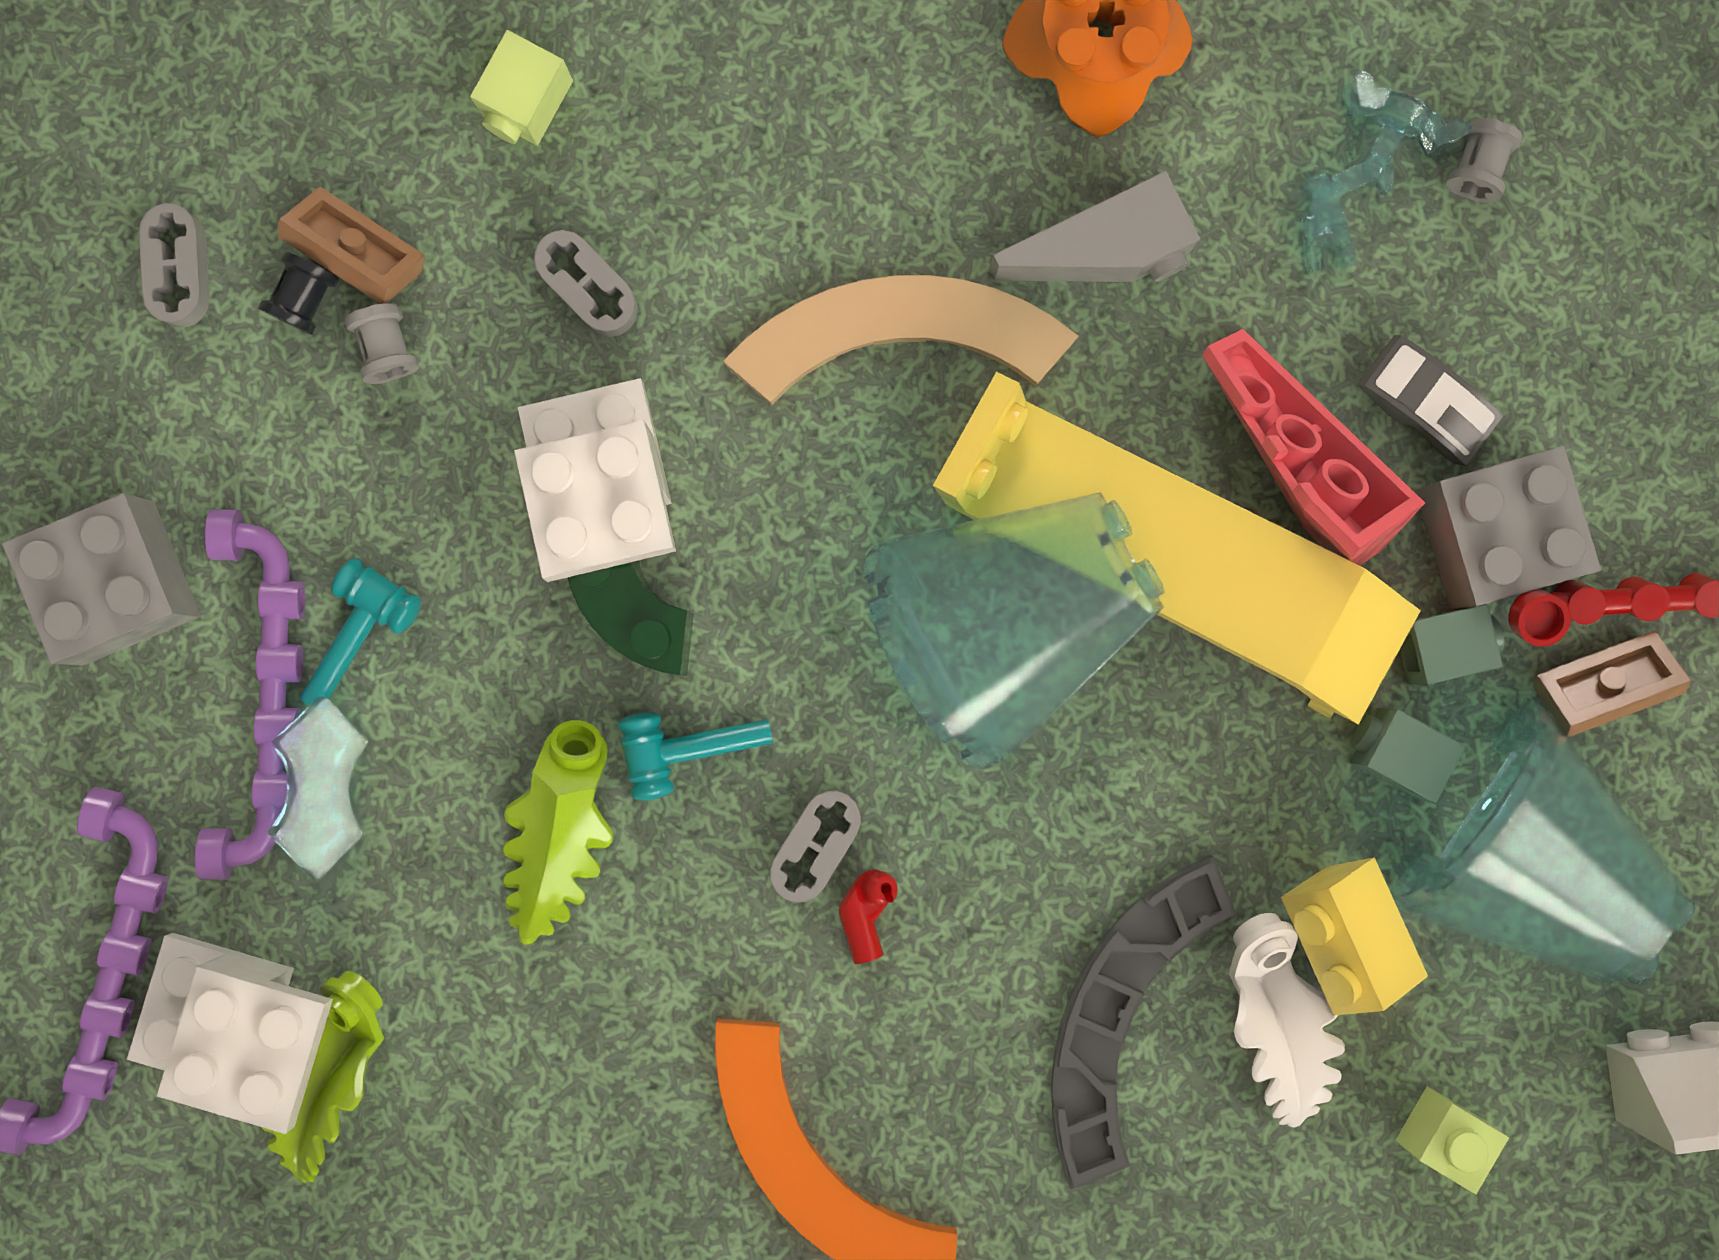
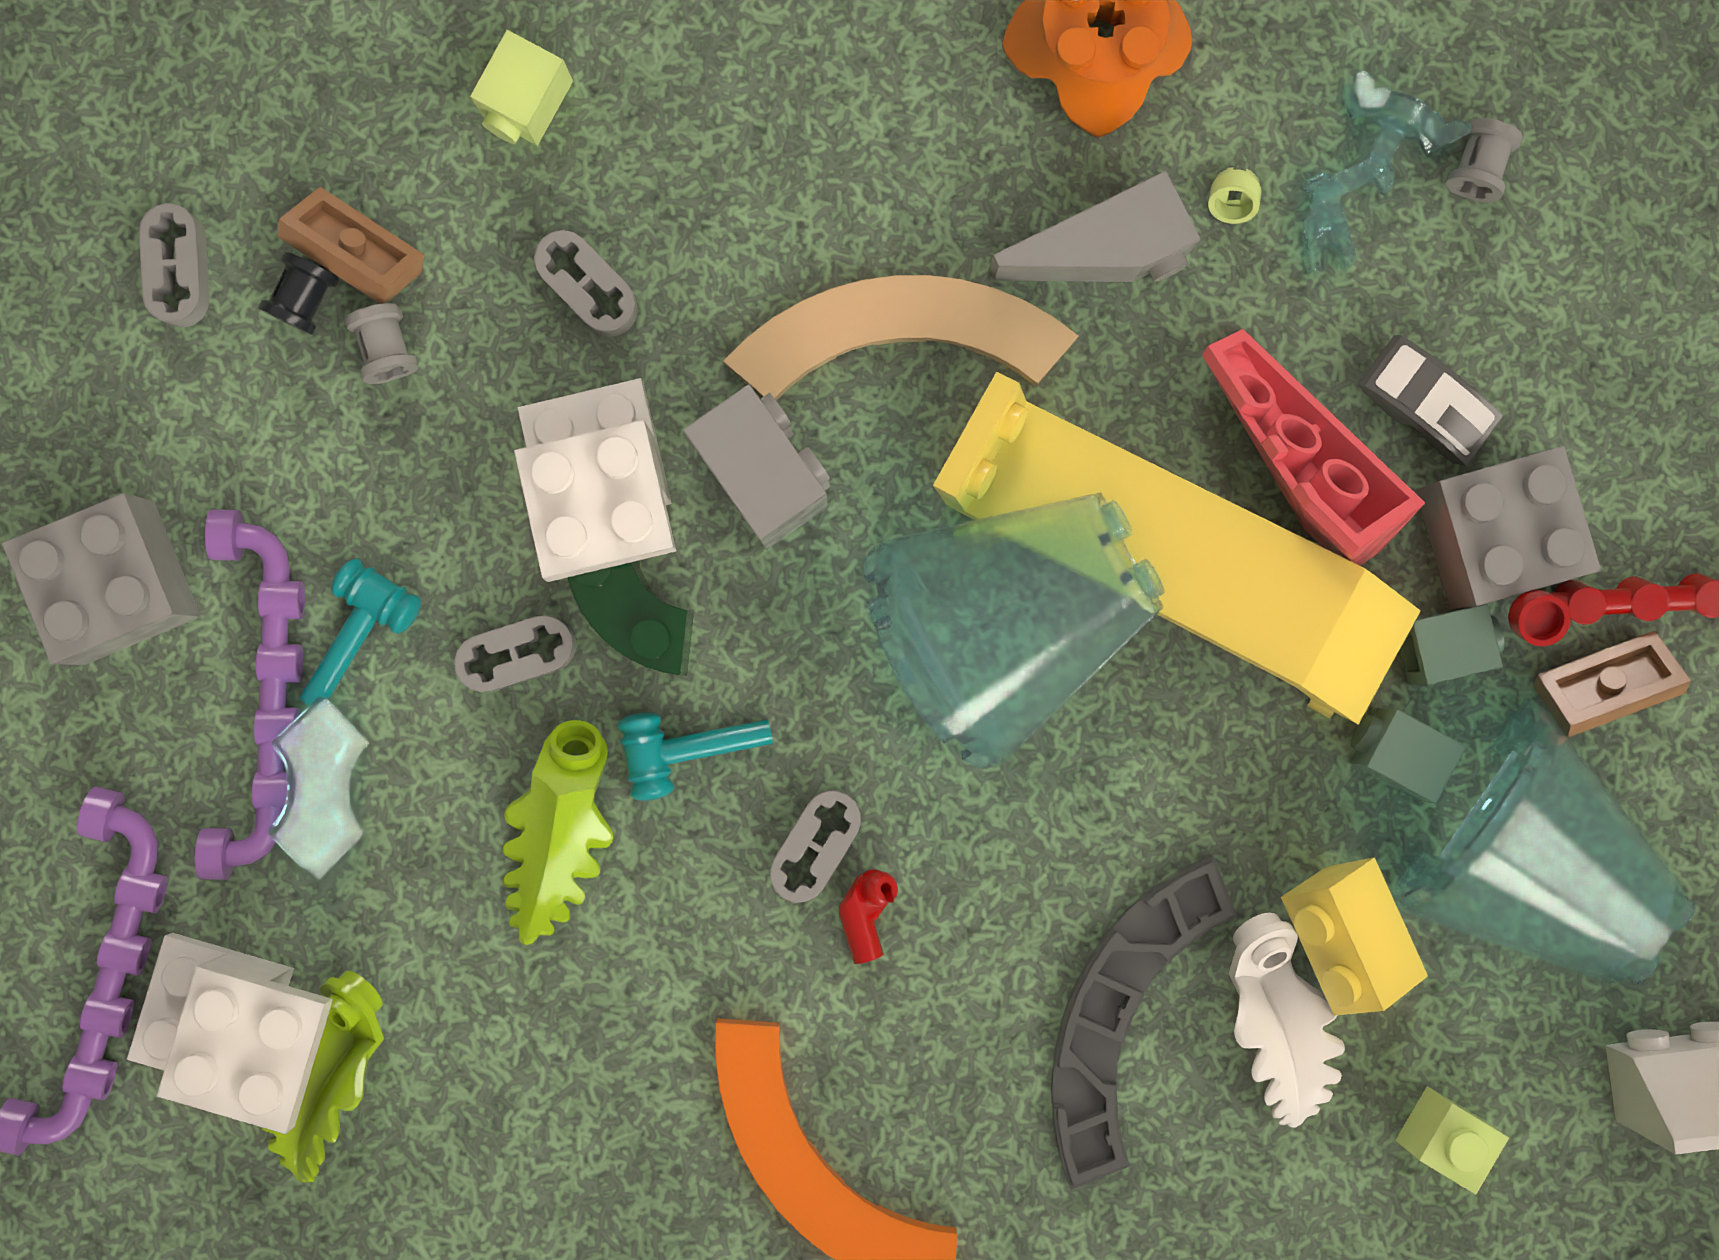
none -> light grey beam [454,615,577,692]
none -> light grey brick [683,384,831,550]
none -> yellowish green hinge [1208,167,1261,224]

